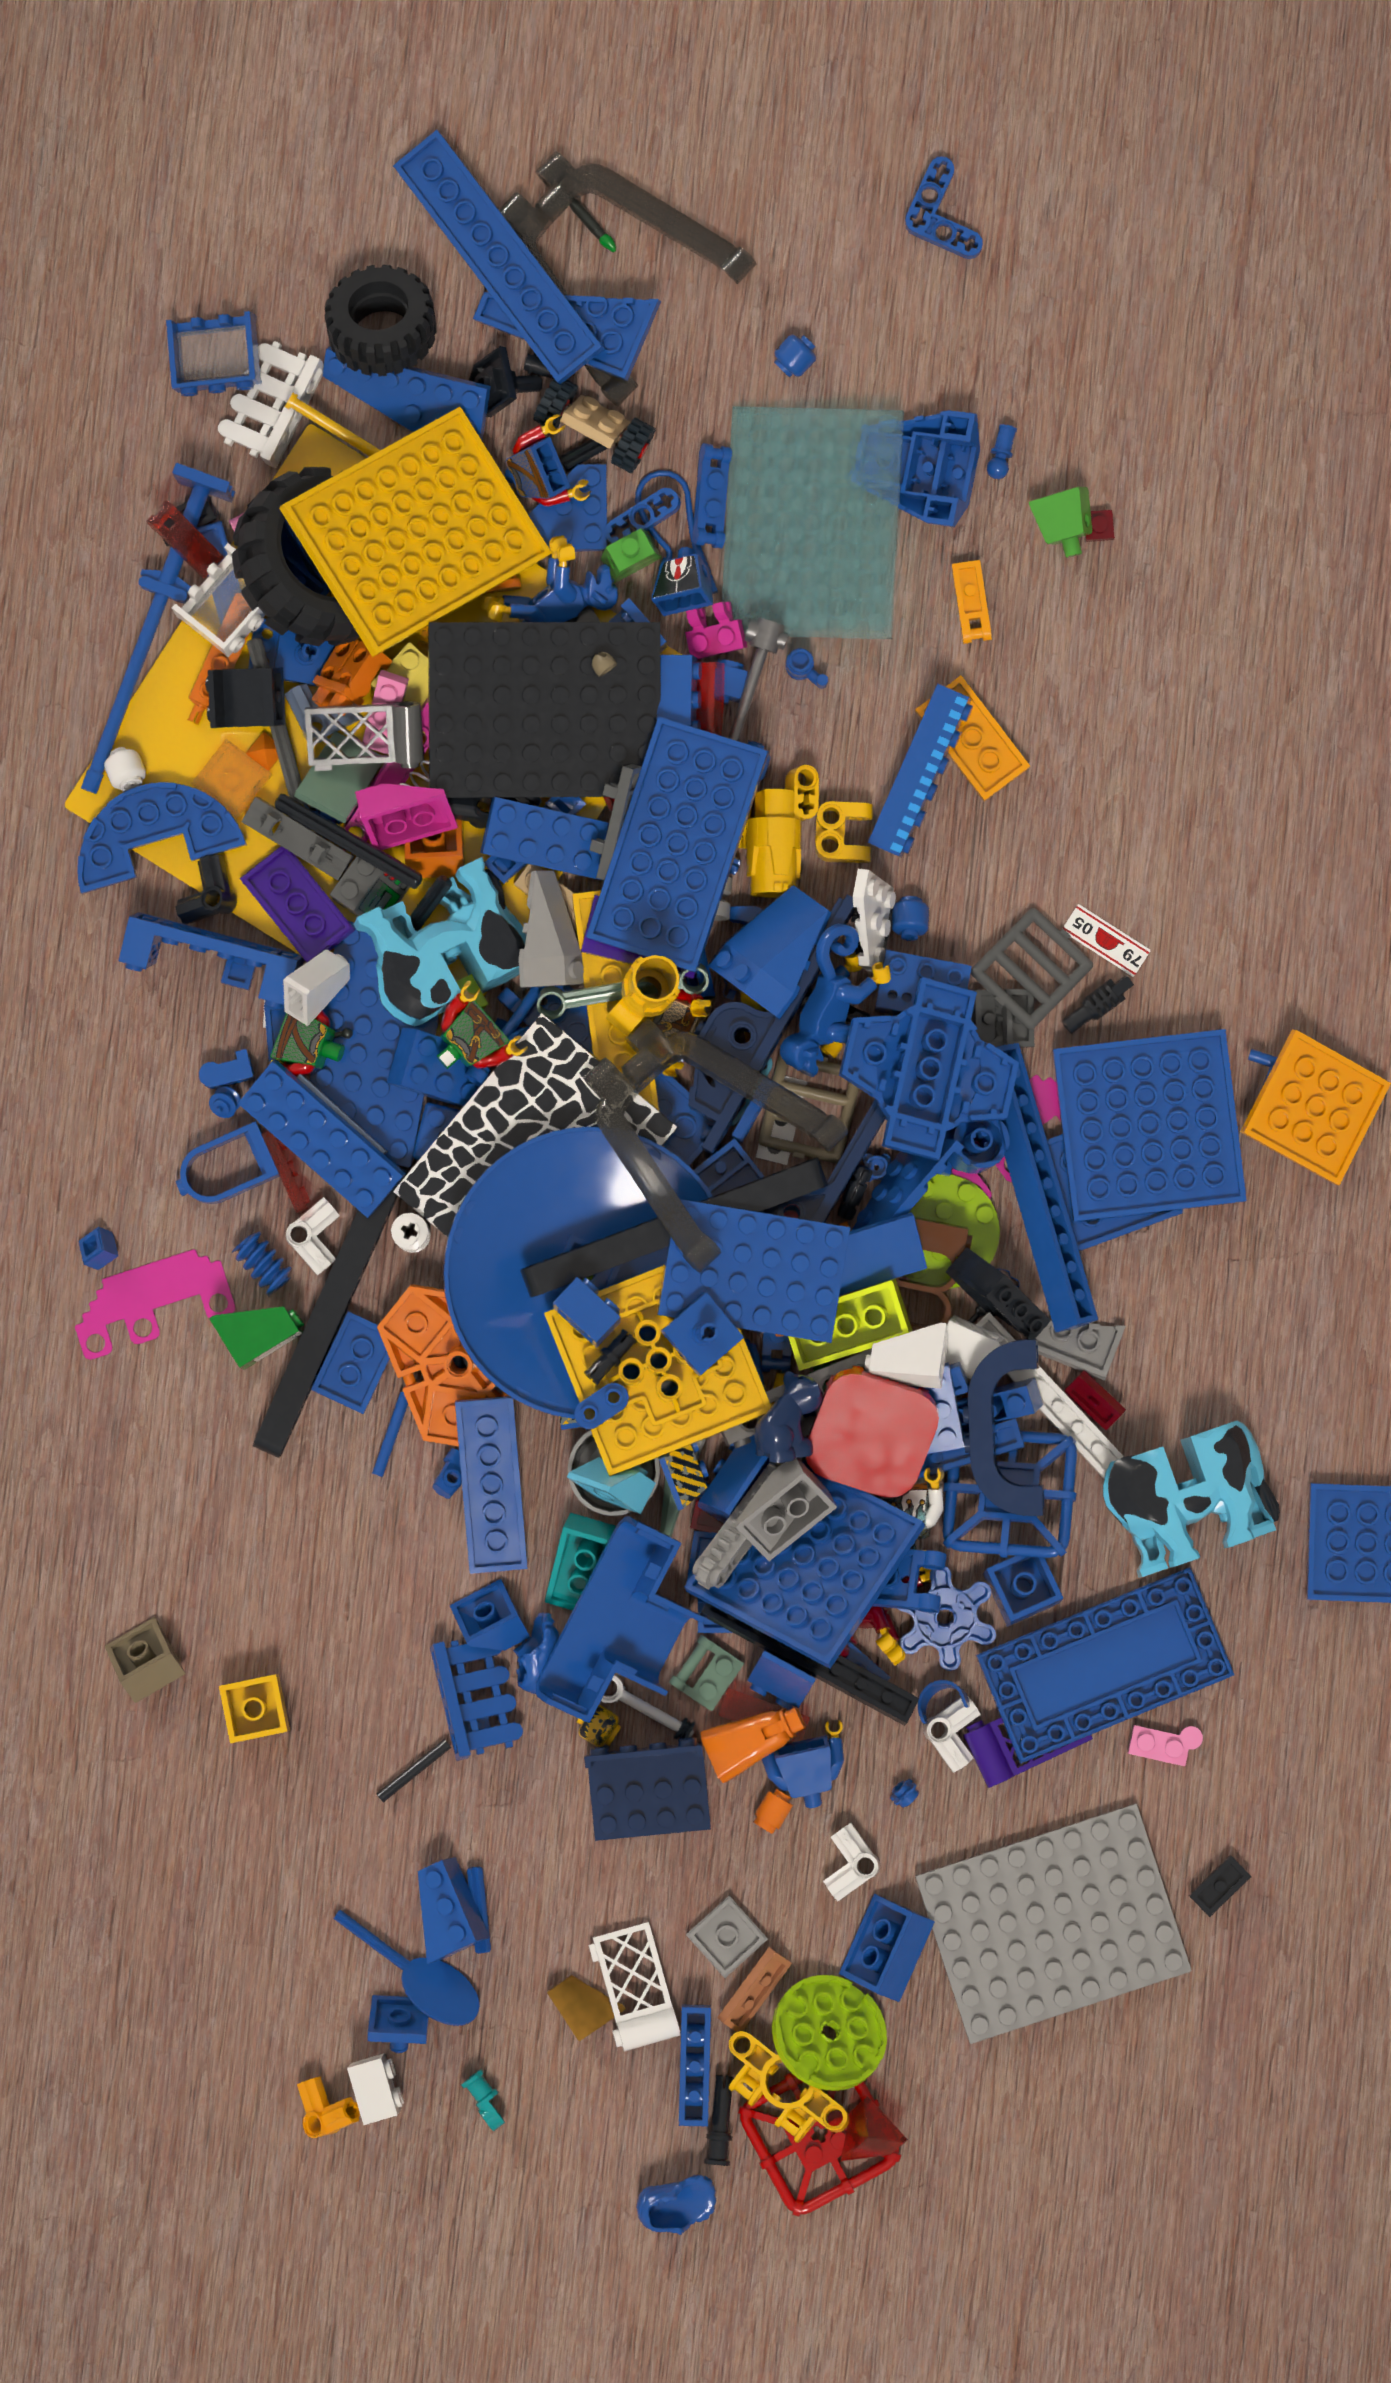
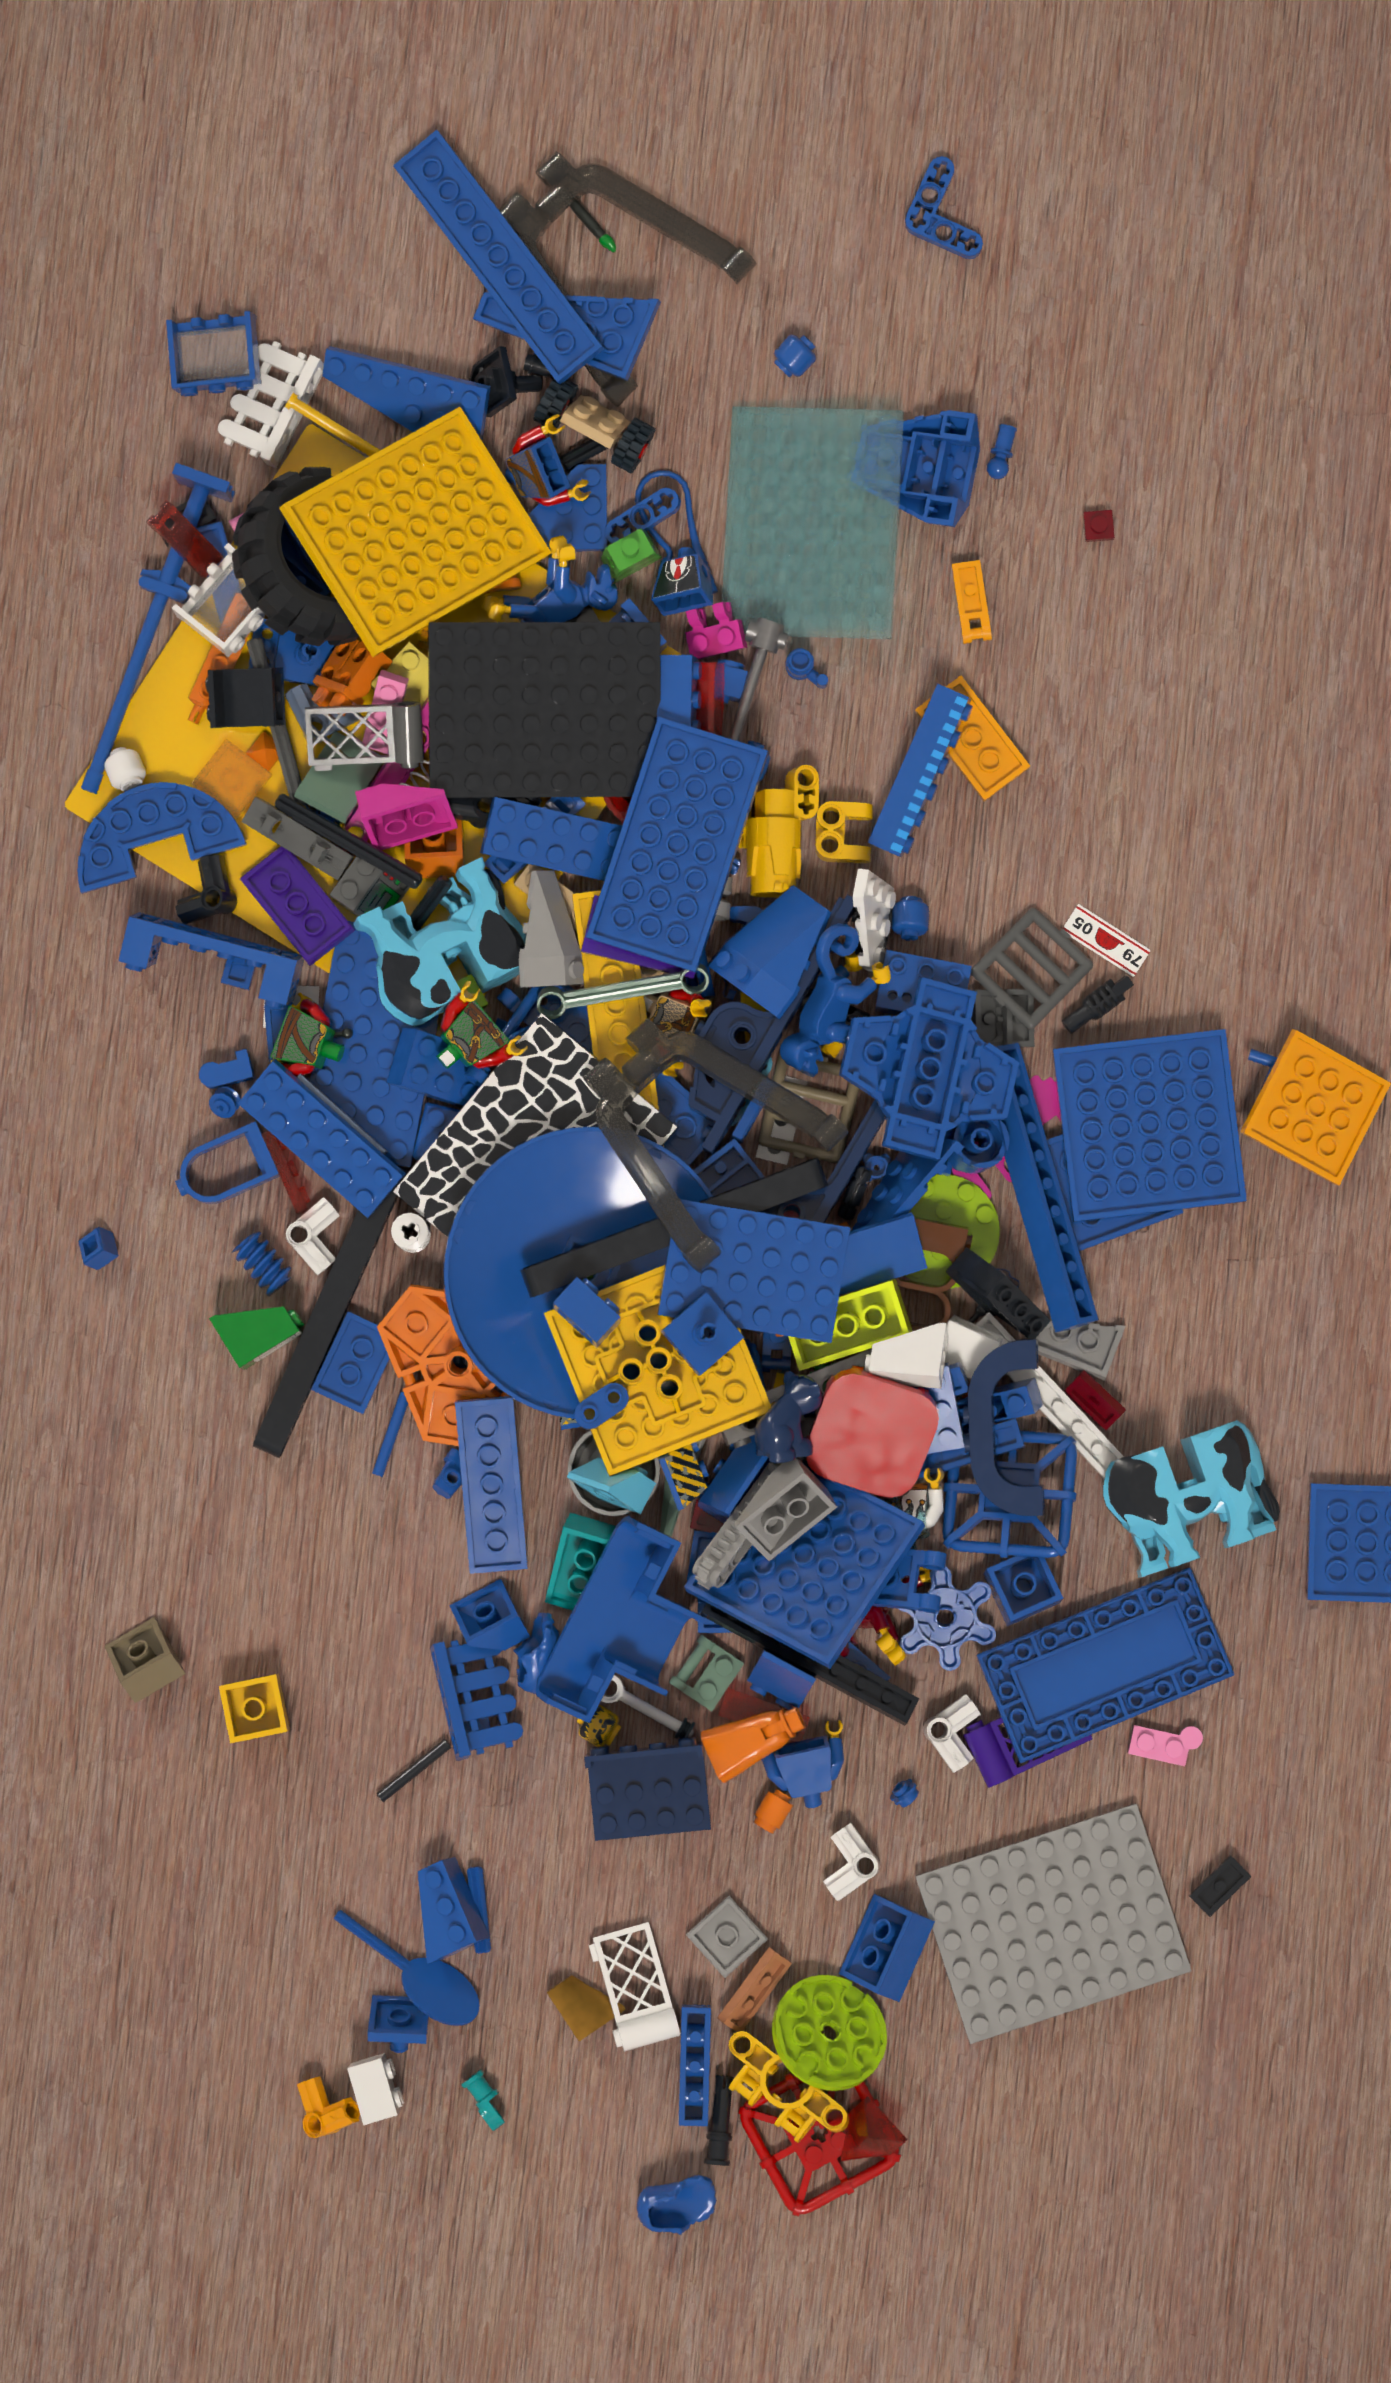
dark pink piece [75,1249,235,1360] -> none
white slope [283,949,350,1026] -> none
black tyre [324,265,437,377] -> none
black pin [584,1329,637,1385] -> none
dark grey hinge [590,764,642,880] -> none
dark tan hinge [592,652,618,677] -> none
yellow piece [606,955,680,1037] -> none
blue plate [692,443,732,549] -> none
blue helmet [918,1680,970,1724] -> none
bright green torso [1029,486,1092,558] -> none

